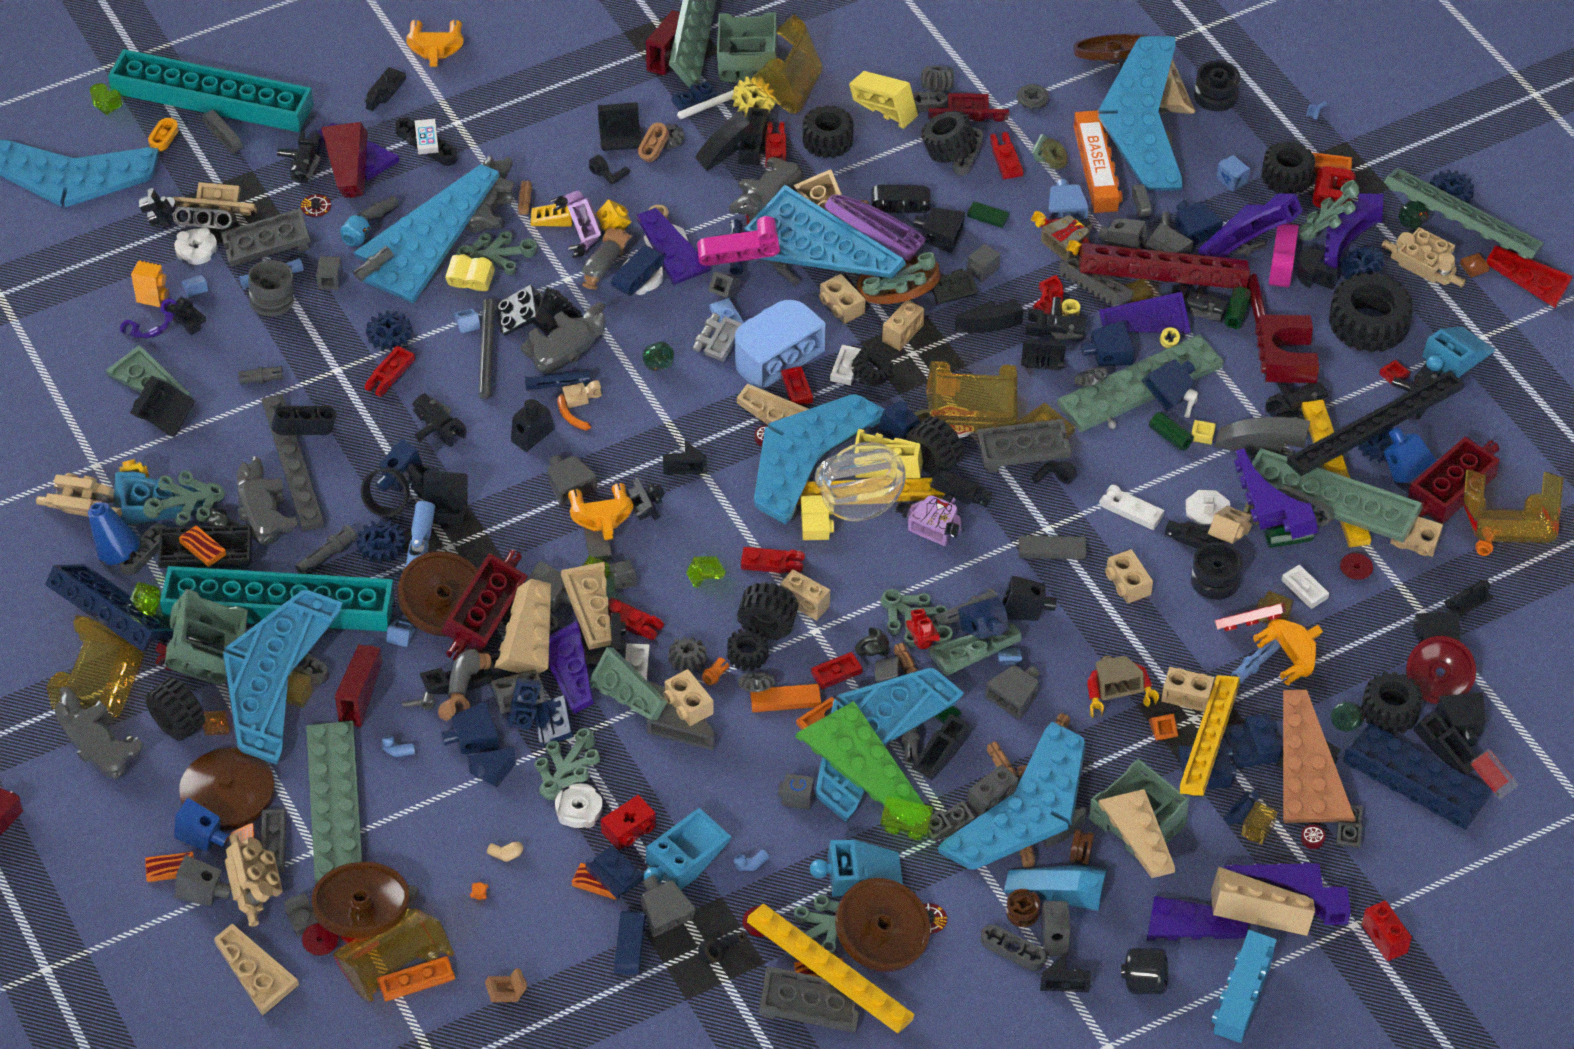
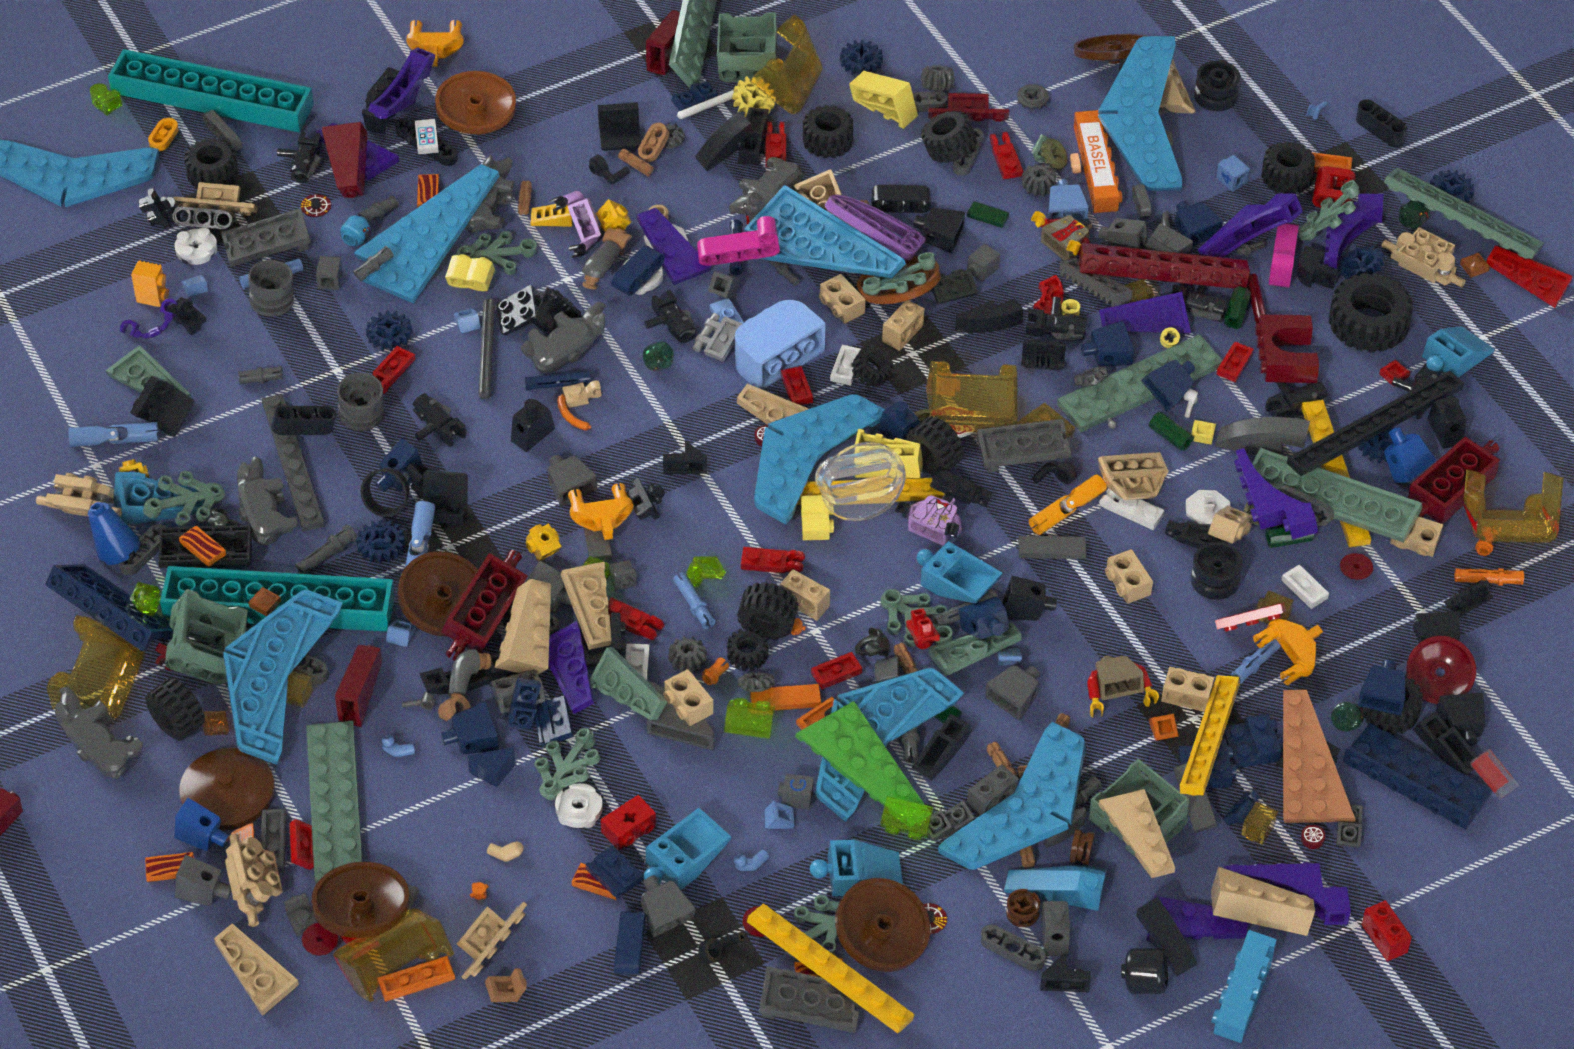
none -> medium blue piece [68,422,159,447]
none -> black tyre [184,138,238,189]
none -> dark orange tile [248,587,281,616]
none -> red plate [289,819,314,870]
none -> dark grey wheel [337,373,384,431]
none -> black slope [362,107,396,134]
none -> dark purple arch [368,47,436,119]
none -> tile [417,174,439,208]
none -> dark orange dish [435,71,516,134]
none -> tan bracket [457,902,527,980]
none -> yellow brick [526,524,562,562]
none -> medium nougat axle [618,149,654,176]
none -> black piece [644,290,695,343]
none -> medium blue pin [673,572,716,629]
none -> clear neon green bracket [724,698,776,739]
none -> medium blue slope [764,801,795,829]
none -> orange piece [791,618,806,635]
none -> dark blue gear [840,40,883,75]
none -> dark azure slope [917,541,1003,604]
none -> dark grey gear [1022,163,1056,197]
none -> light orange piece [1029,474,1107,535]
none -> light nougat tile [1070,153,1081,174]
none -> dark grey pin [1075,776,1102,808]
none -> tan wedge [1098,452,1169,500]
none -> black slope [1136,896,1197,977]
none -> dark grey tile [1173,763,1217,833]
none -> red plate [1216,341,1254,383]
none -> black beam [1356,99,1407,147]
none -> dark blue torso [1357,660,1405,716]
none -> black torso [1427,396,1466,449]
none -> orange pin [1454,568,1524,586]

